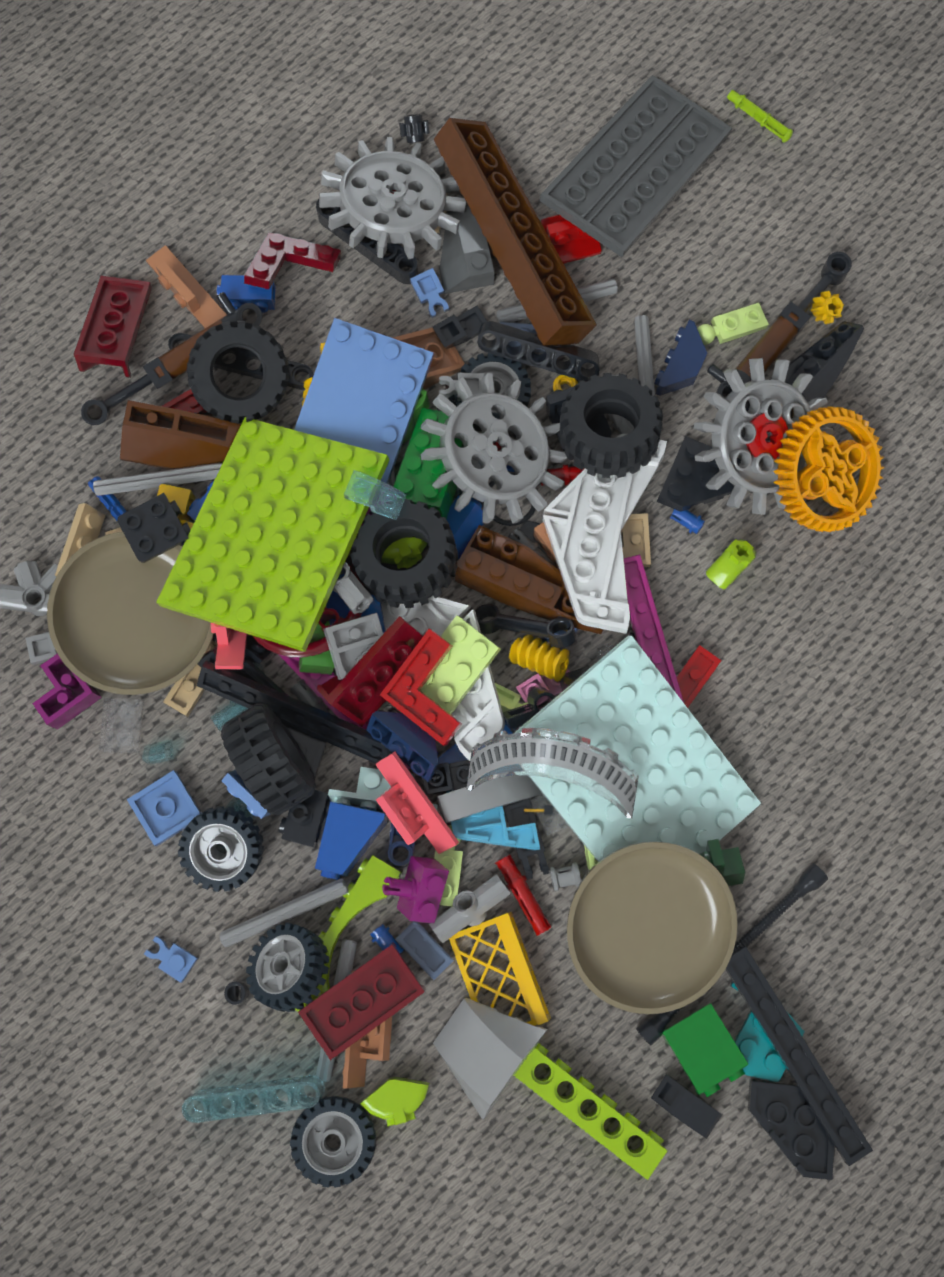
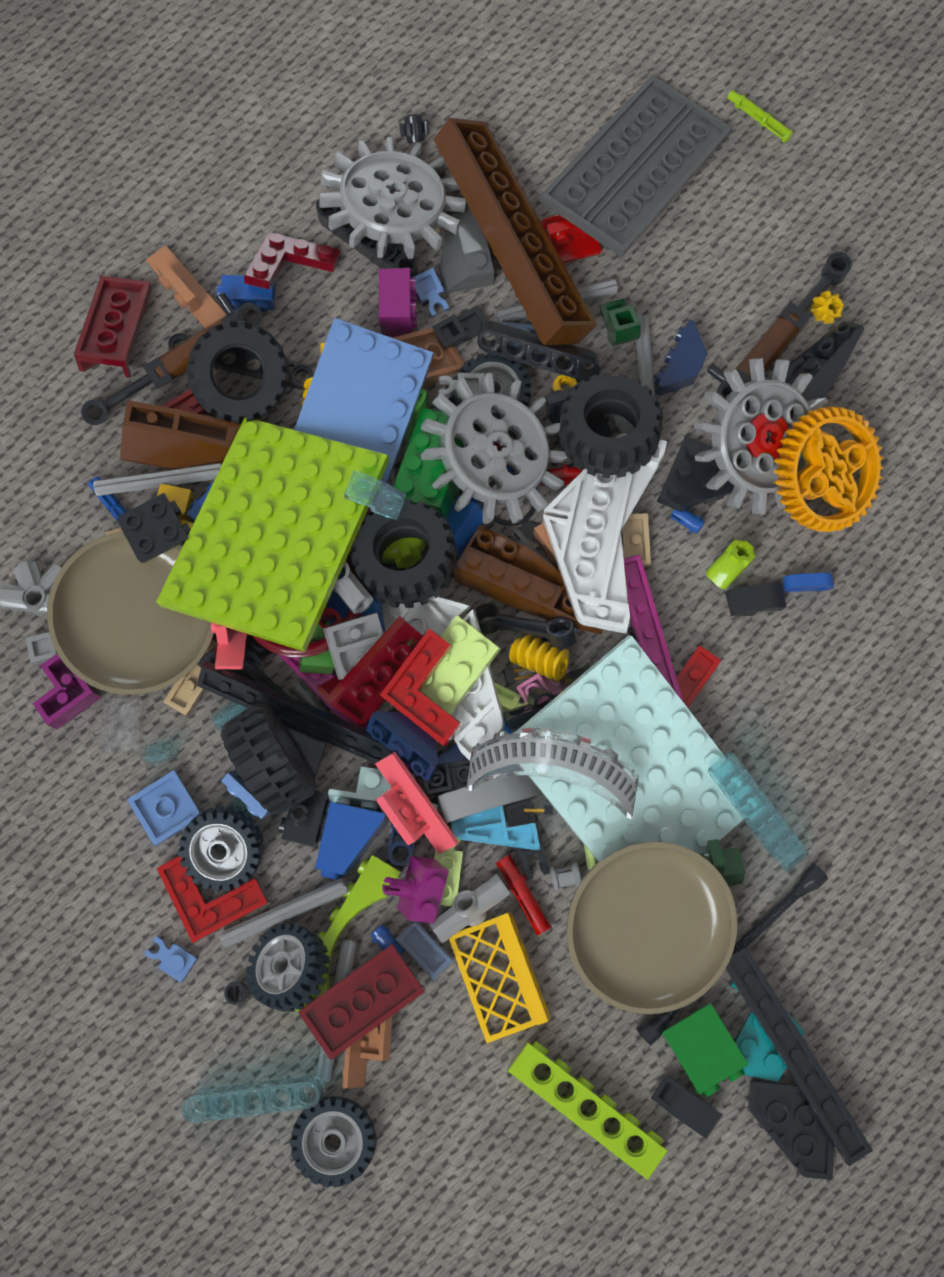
tan plate [55,503,105,576] -> none
lime piece [360,1077,430,1126] -> none
light grey wedge [433,998,548,1120] -> none
yellowish green plate [697,303,769,345] -> none
none -> red plate [156,857,269,943]
none -> magenta brick [379,268,417,338]
none -> black piece [503,667,533,685]
none -> dark green brick [600,298,641,346]
none -> clear light blue beam [708,752,808,873]
none -> black slope [725,583,787,616]
none -> blue beam [783,573,834,592]

